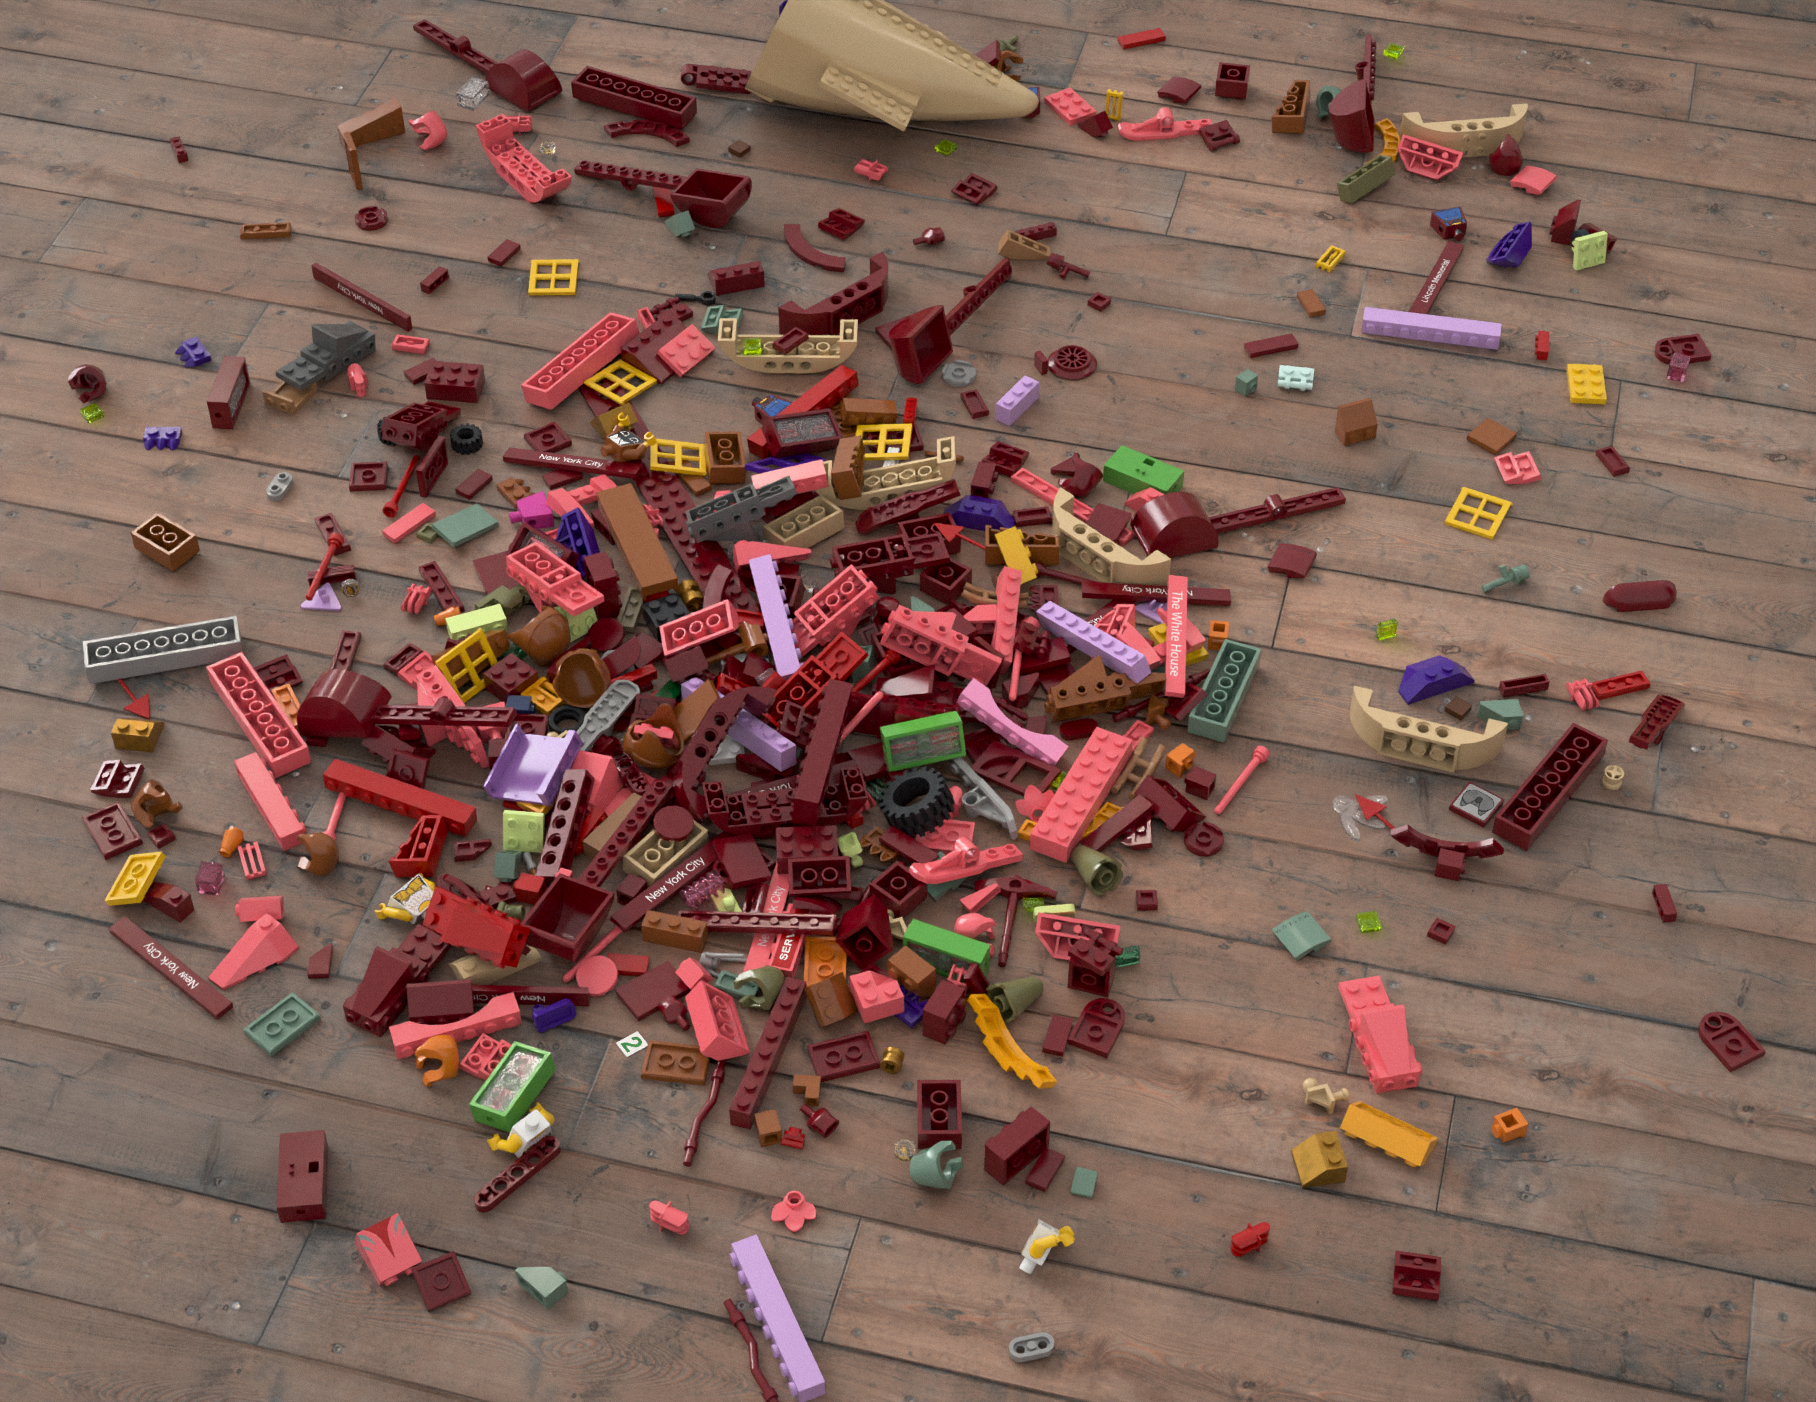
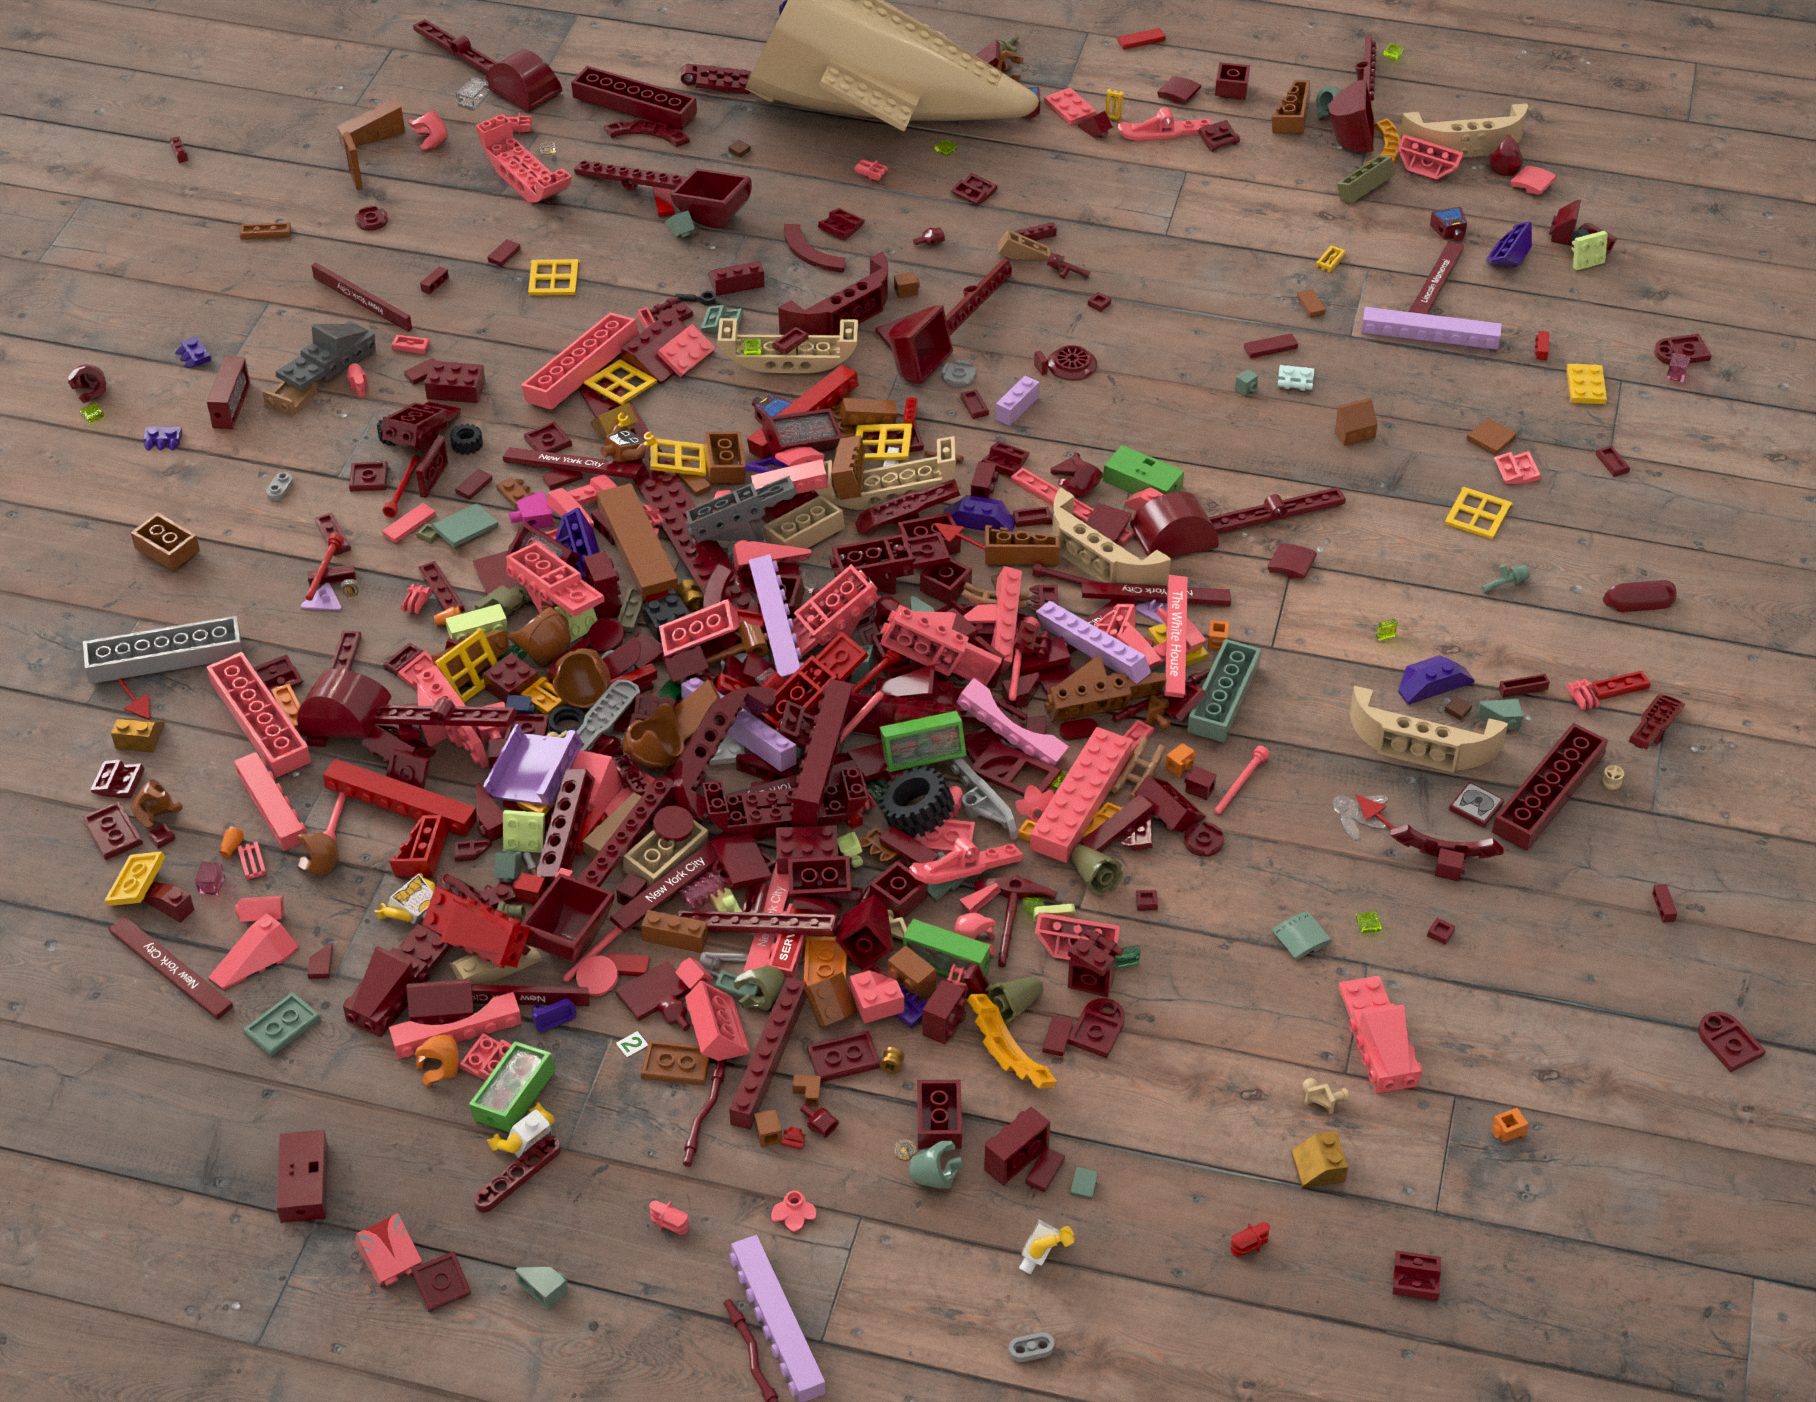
coral plate [634,723,679,750] -> none
yellow brick [995,526,1038,585] -> none
light orange slope [1340,1101,1439,1167] -> none
none -> dark red slope [475,783,503,842]
none -> coral slope [775,447,824,466]
none -> dark orange brick [894,272,920,299]

